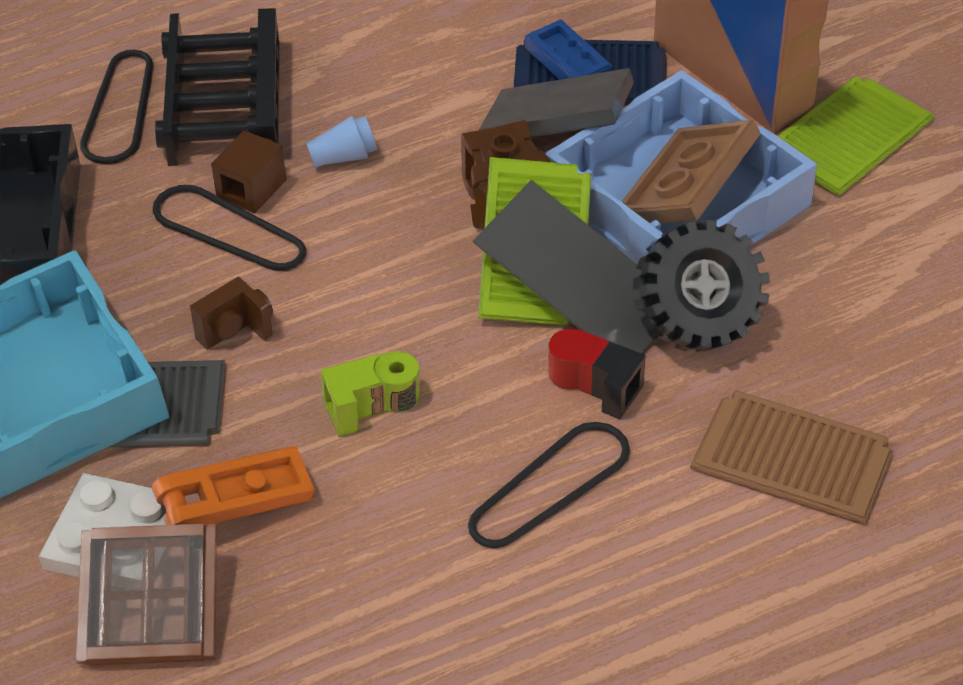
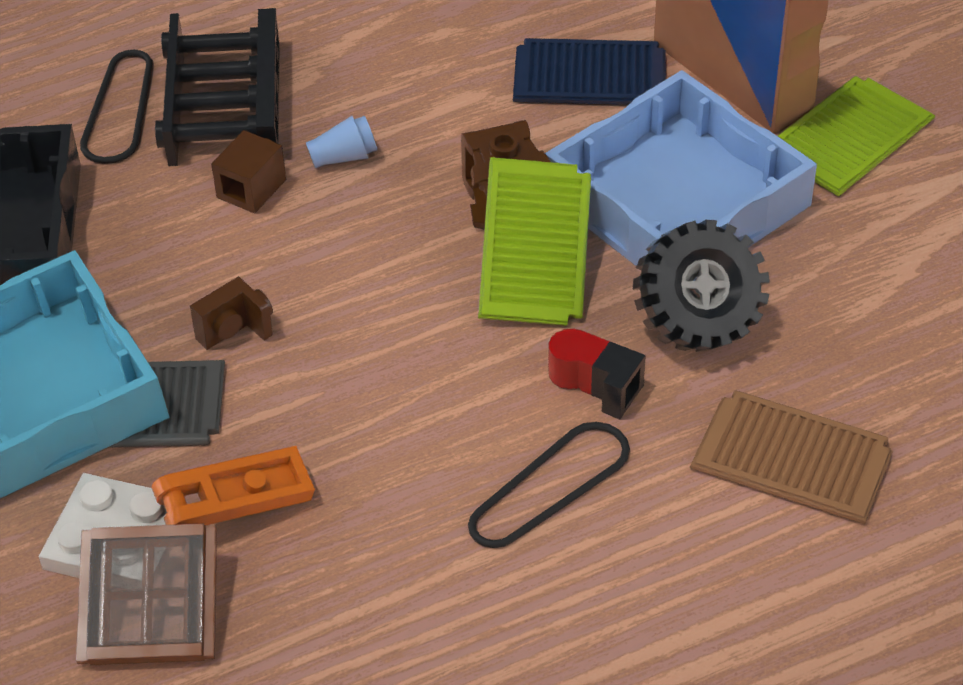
black piece [153,185,306,270] -> none
lime leg [320,351,420,437] -> none
dark grey piece [473,180,660,353] -> none
dark grey tile [479,68,634,138] -> none
blue plate [525,19,613,80] -> none
medium nougat tile [622,120,761,224] -> none

